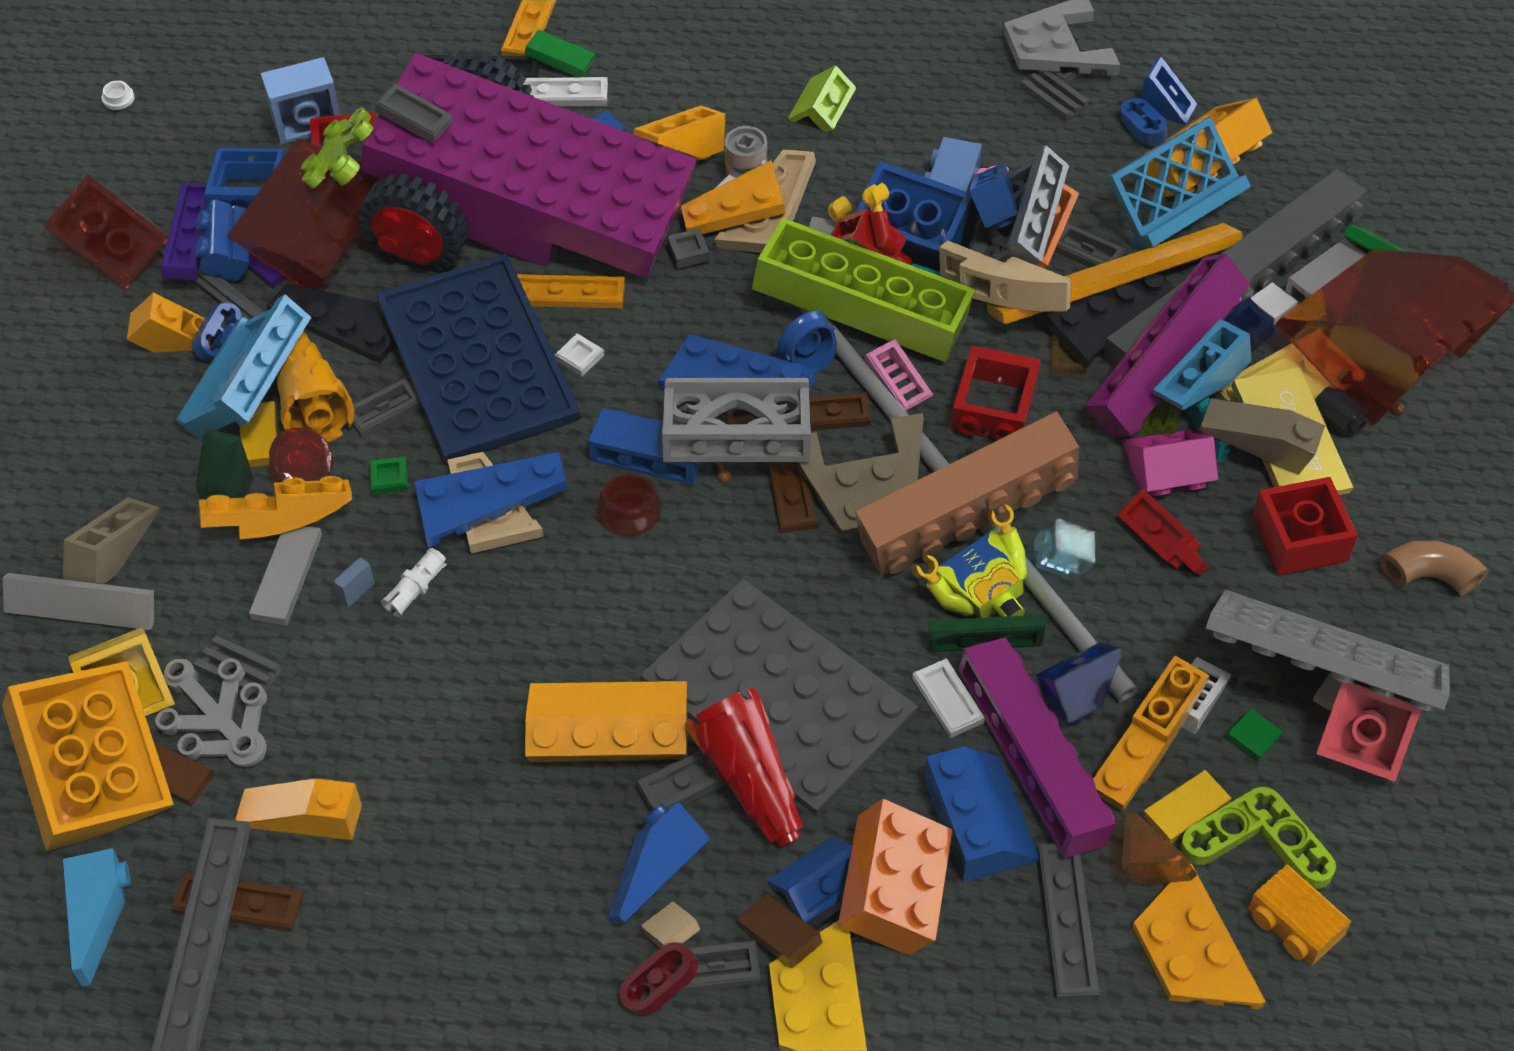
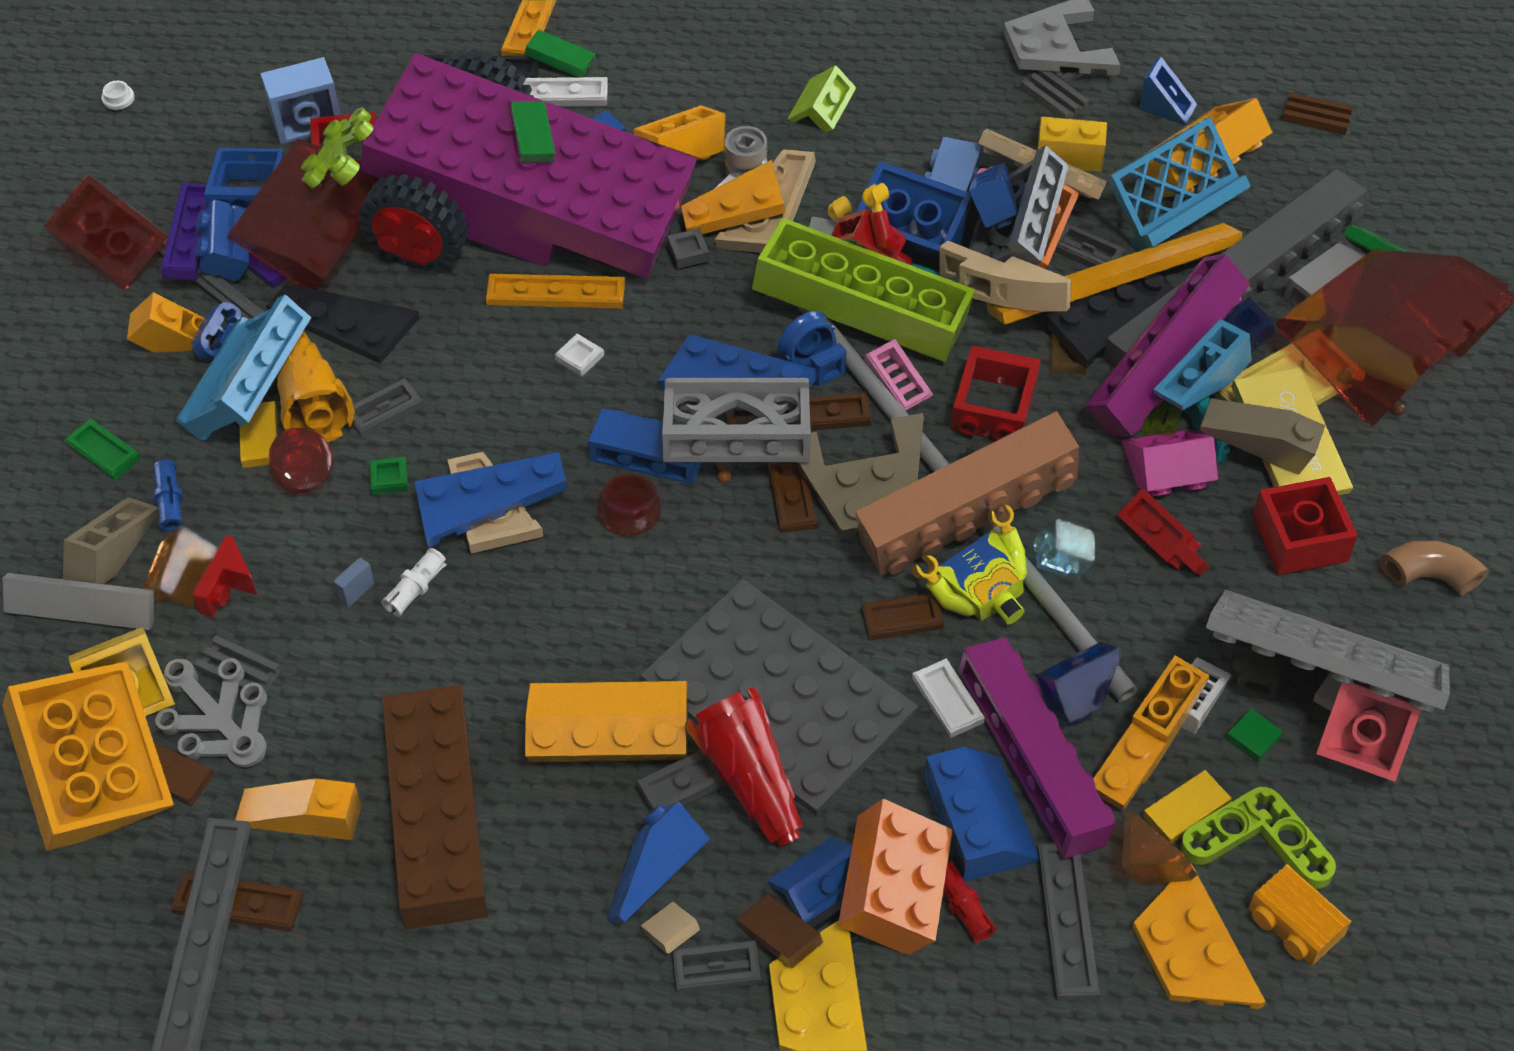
dark azure slope [63,848,131,987] -> none
clear green slope [196,429,254,500] -> none
light orange slope [199,476,352,539] -> none
light grey tile [249,526,322,626] -> none
dark grey tile [375,83,453,144] -> none
dark blue plate [376,253,581,463] -> none
dark red plate [620,942,698,1016] -> none
dark green tile [927,614,1046,653] -> none
blue beam [1121,98,1167,146] -> none
white tile [1247,282,1298,326] -> none
black brick [1315,386,1368,437] -> none
none -> green tile [64,418,141,481]
none -> clear orange panel [143,526,218,610]
none -> blue pin [152,460,183,532]
none -> red slope [192,535,257,617]
none -> reddish brown brick [382,685,489,930]
none -> green tile [510,101,555,162]
none -> blue tile [810,343,847,387]
none -> reddish brown tile [862,593,944,641]
none -> red pin [943,861,997,944]
none -> tan wing [979,129,1107,200]
none -> yellow slope [1037,117,1107,172]
none -> reddish brown tile [1282,92,1353,136]

